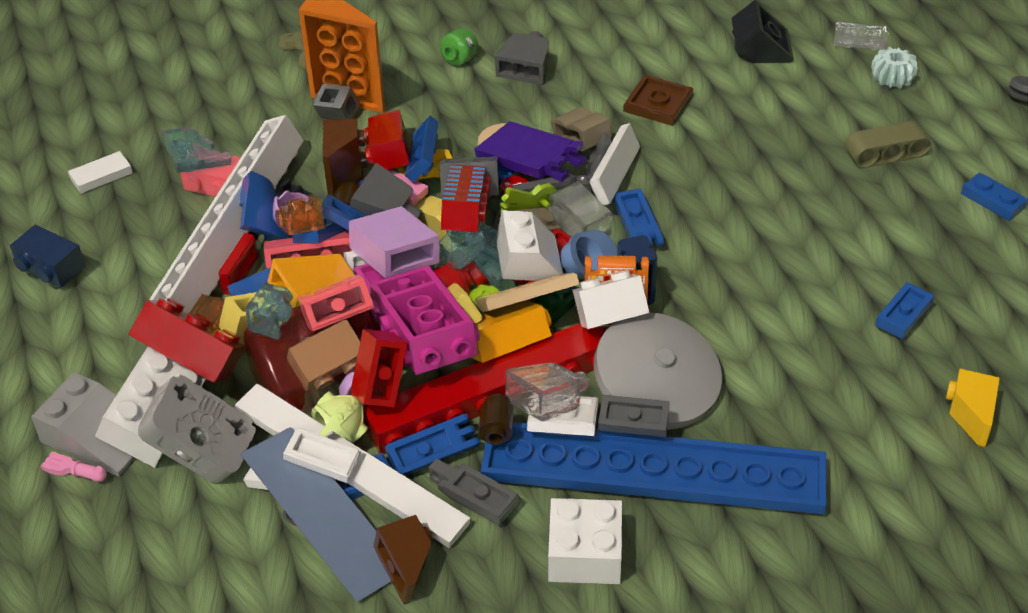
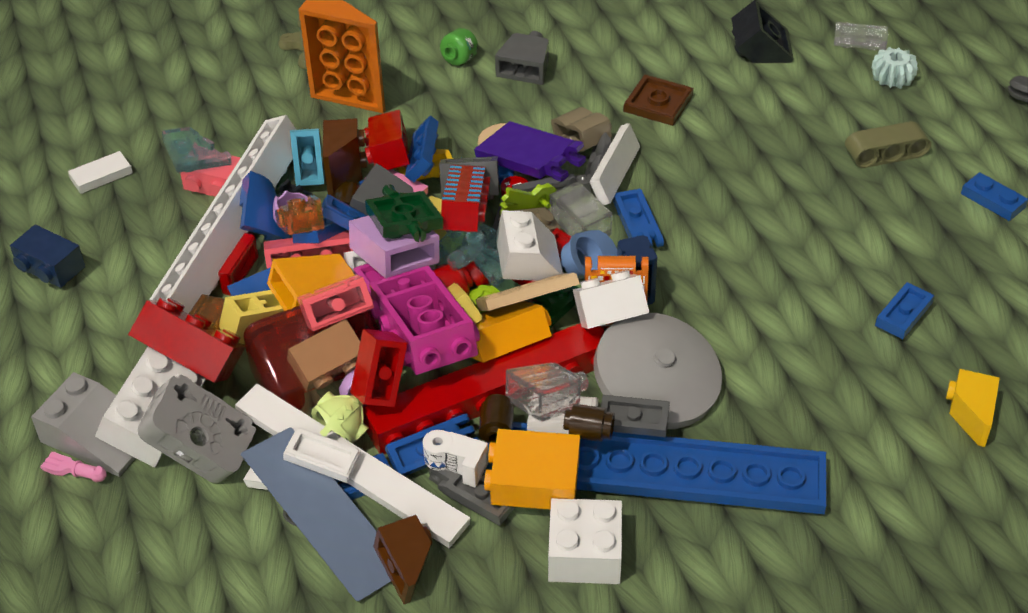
clear light blue brick [245,282,293,340] -> none
dark grey brick [313,83,360,120] -> none
none -> medium azure slope [290,128,325,186]
none -> dark green plate [365,184,443,242]
none -> white leg [422,430,489,488]
none -> light orange brick [484,429,580,510]
none -> dark brown brick [563,404,615,442]

